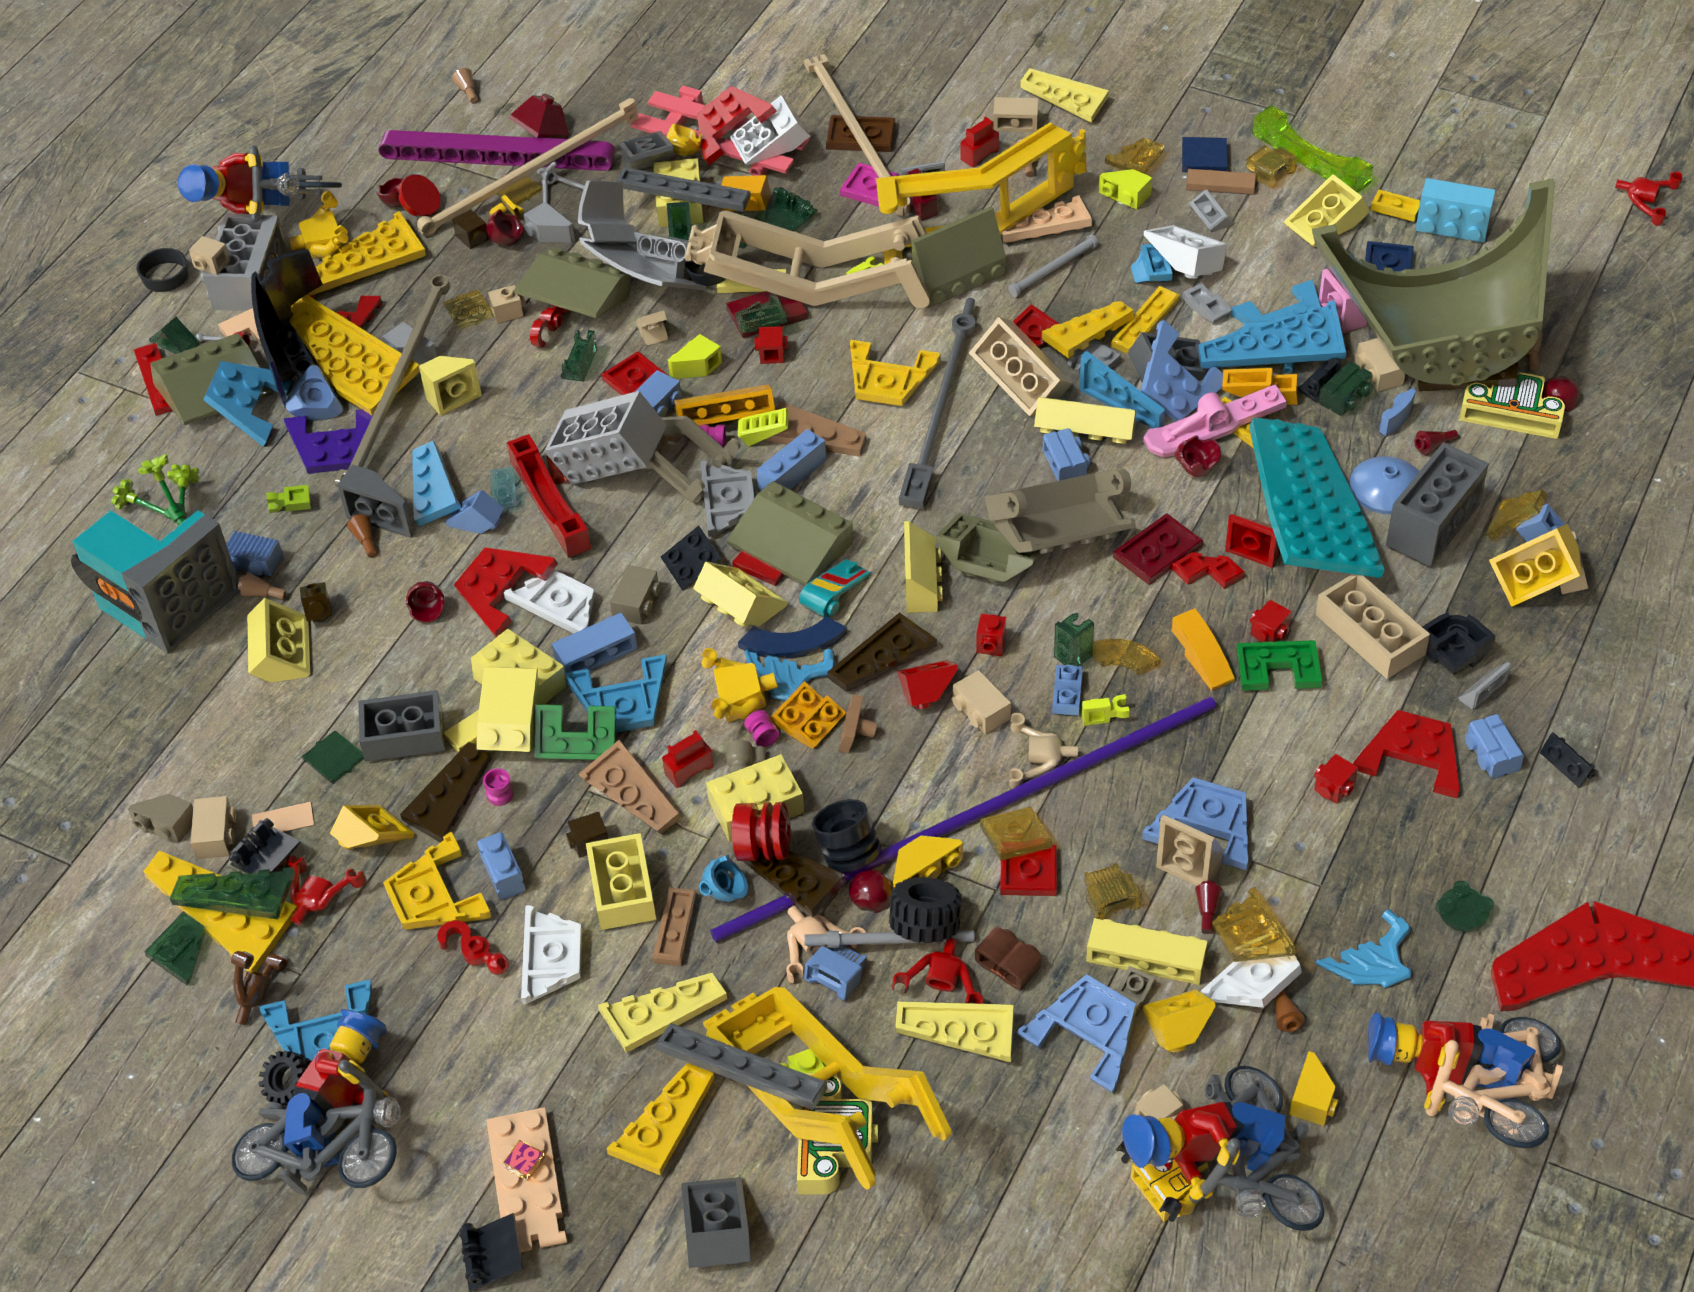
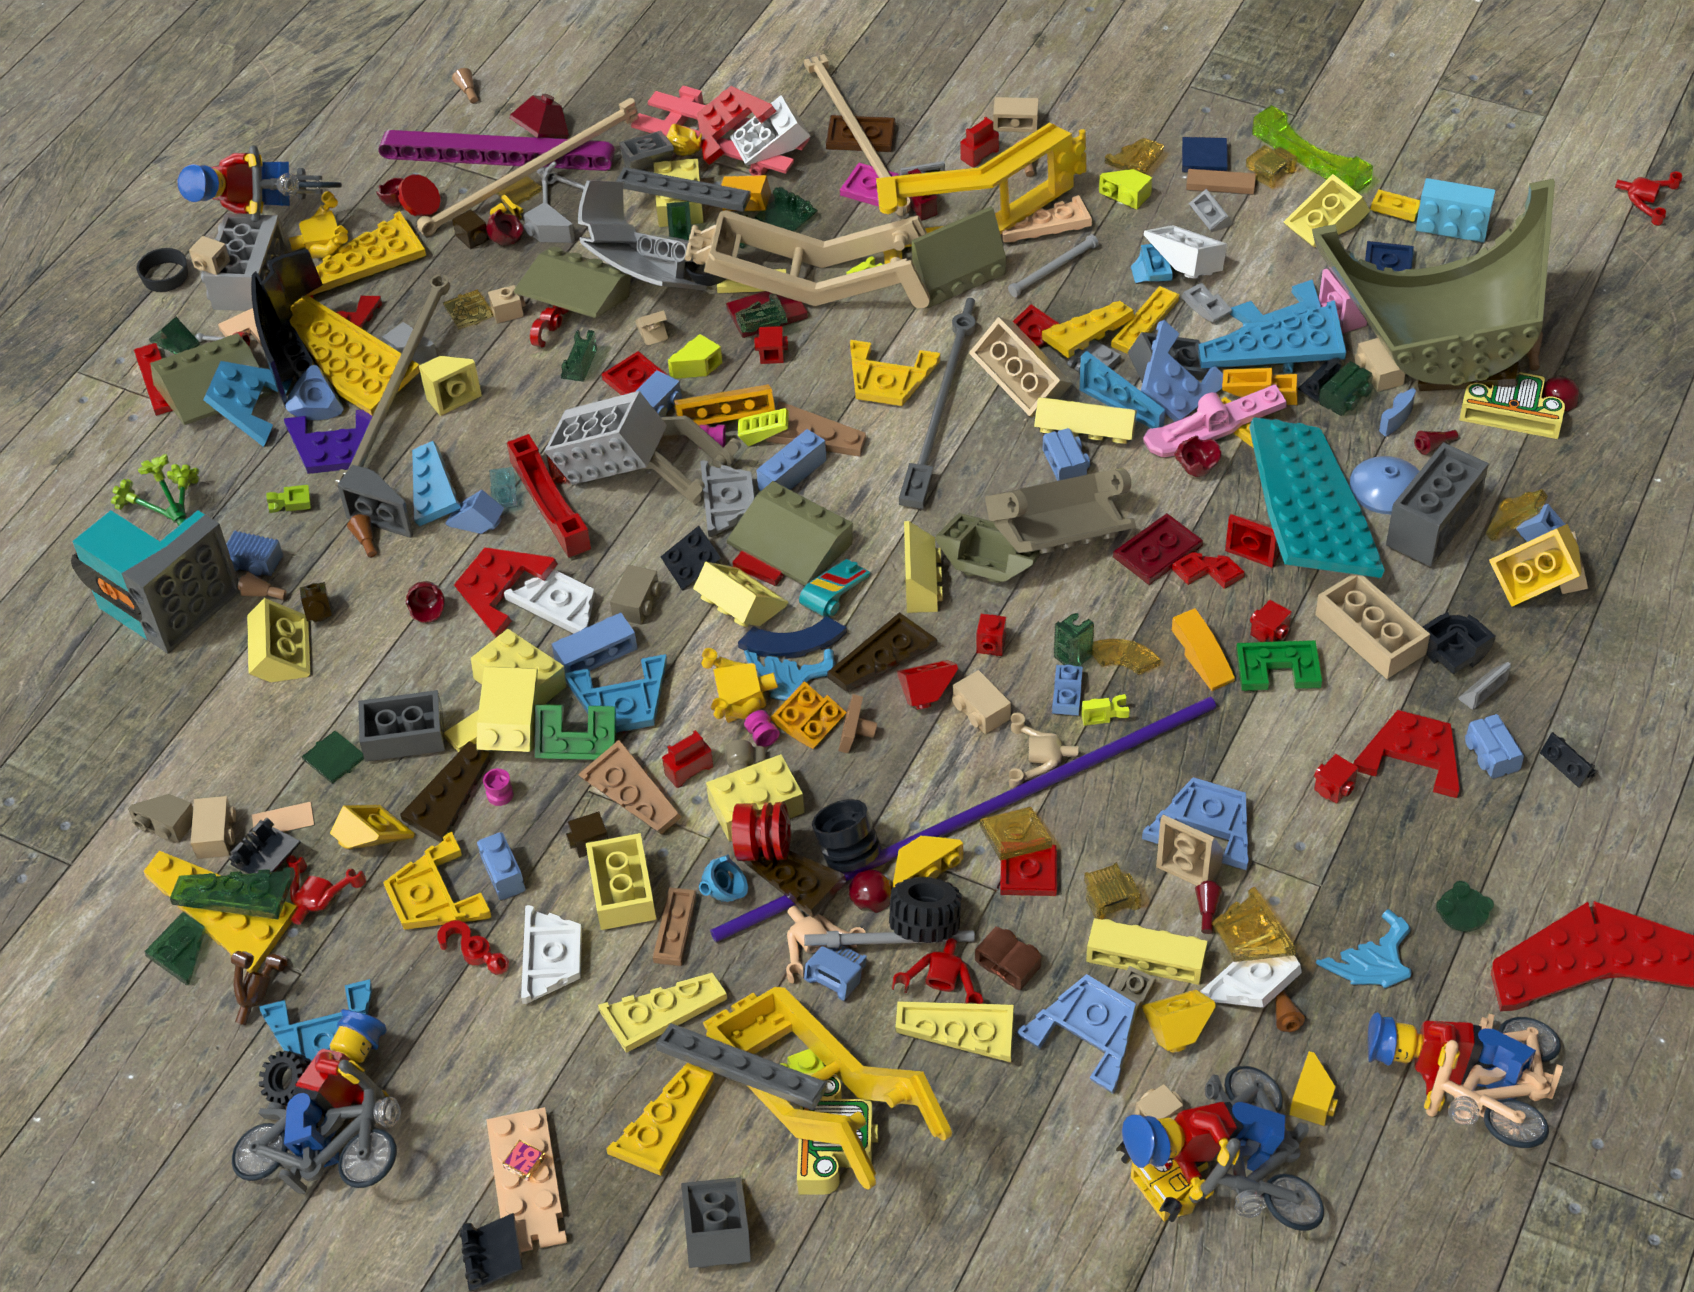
light yellow wing [1021,68,1109,123] -> none

